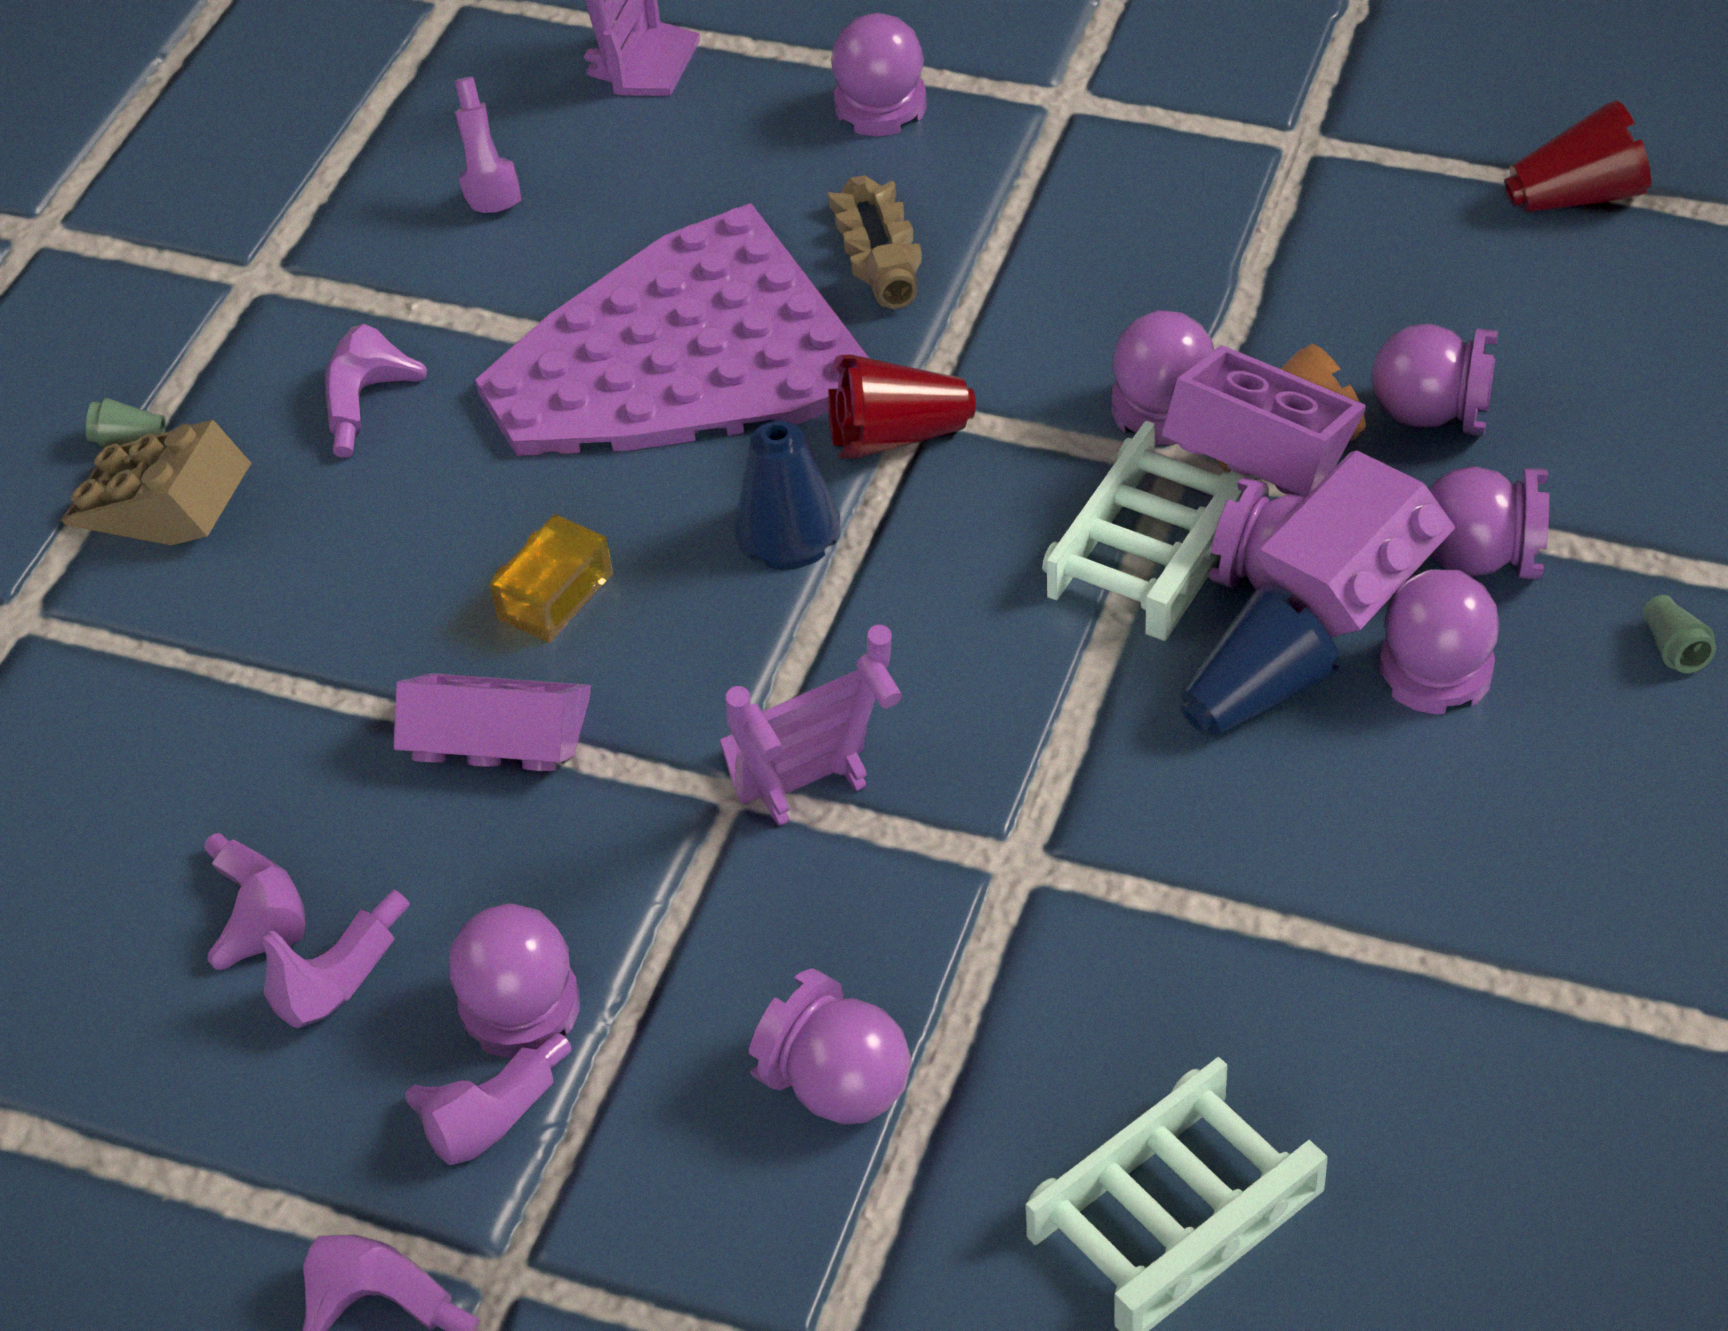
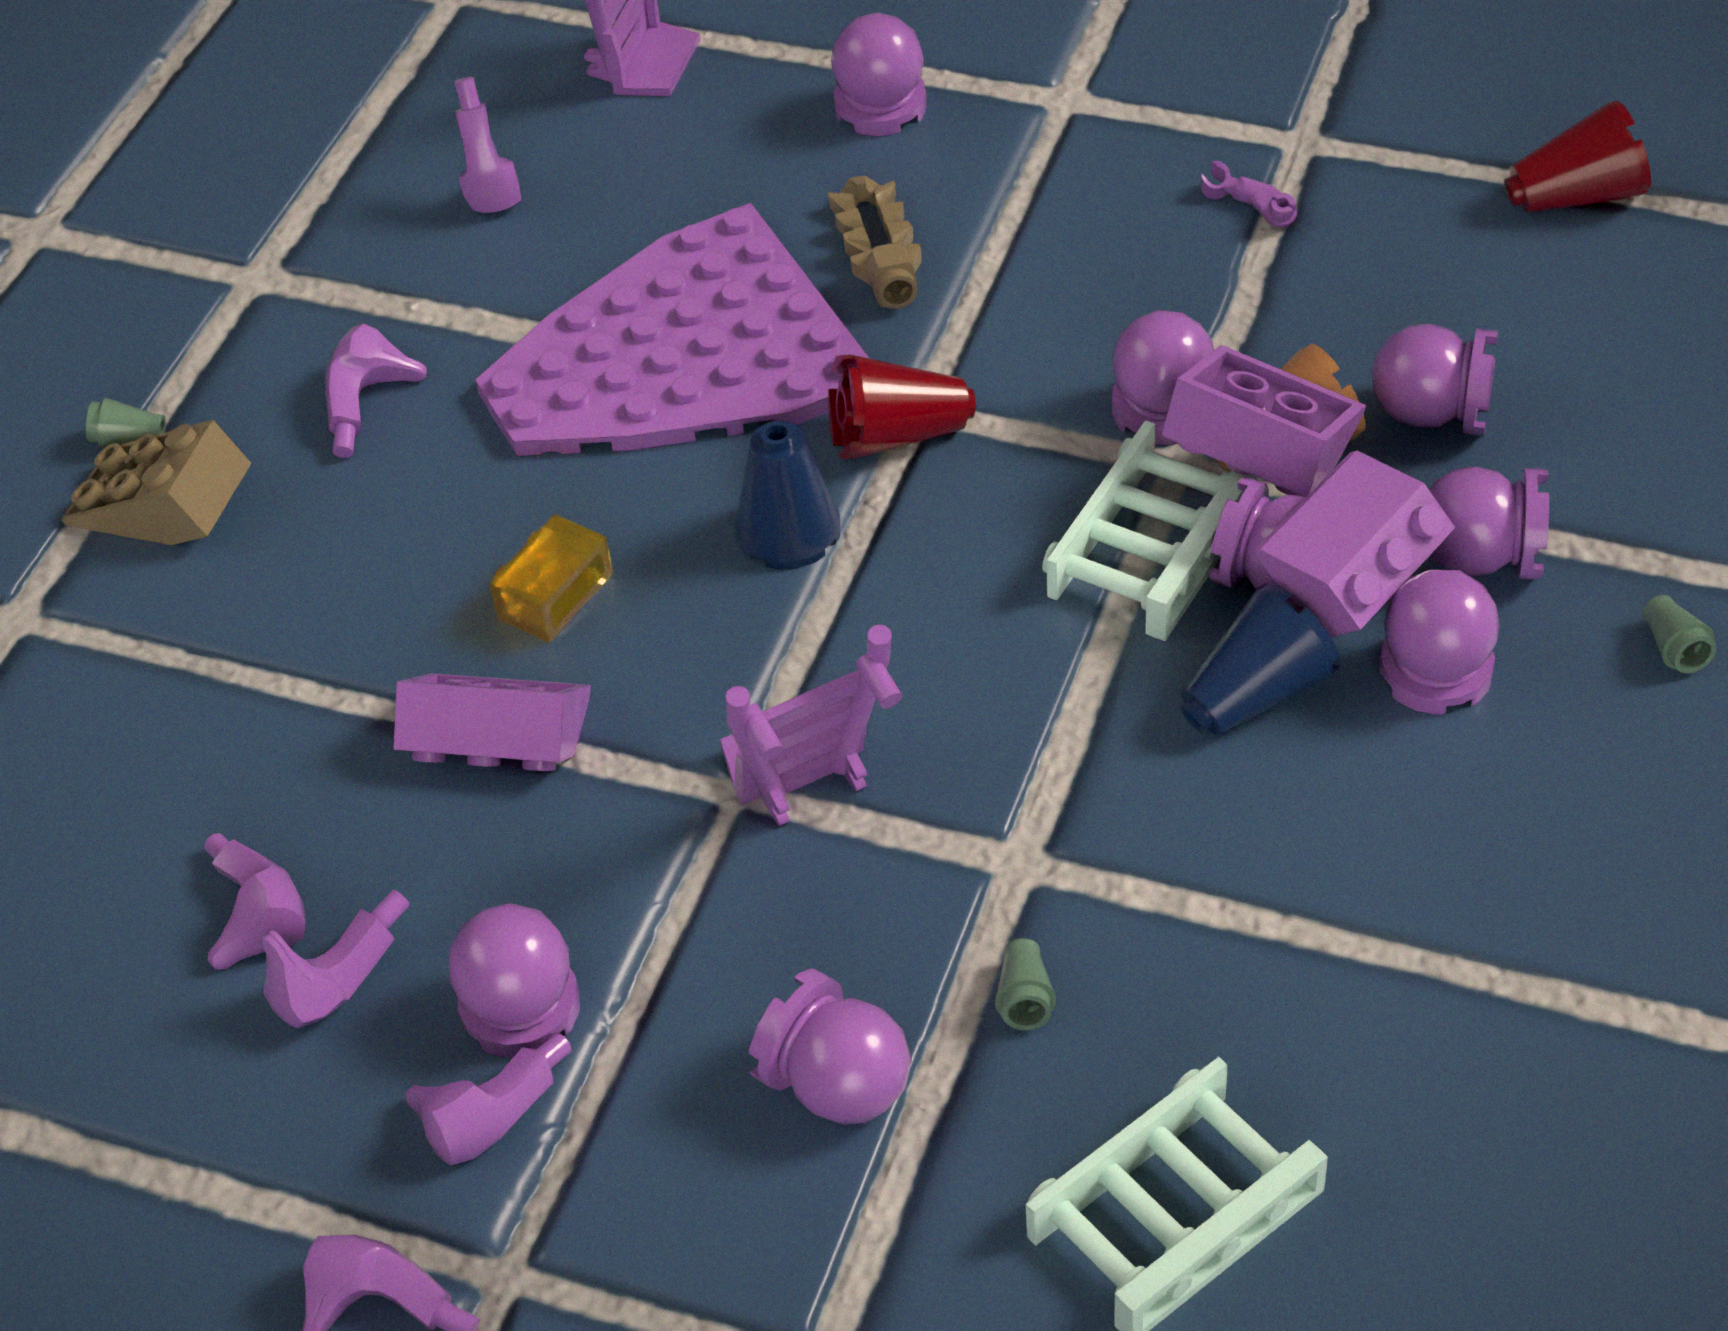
none -> sand green cone [995,938,1057,1030]
none -> medium lavender arm [1200,161,1297,228]

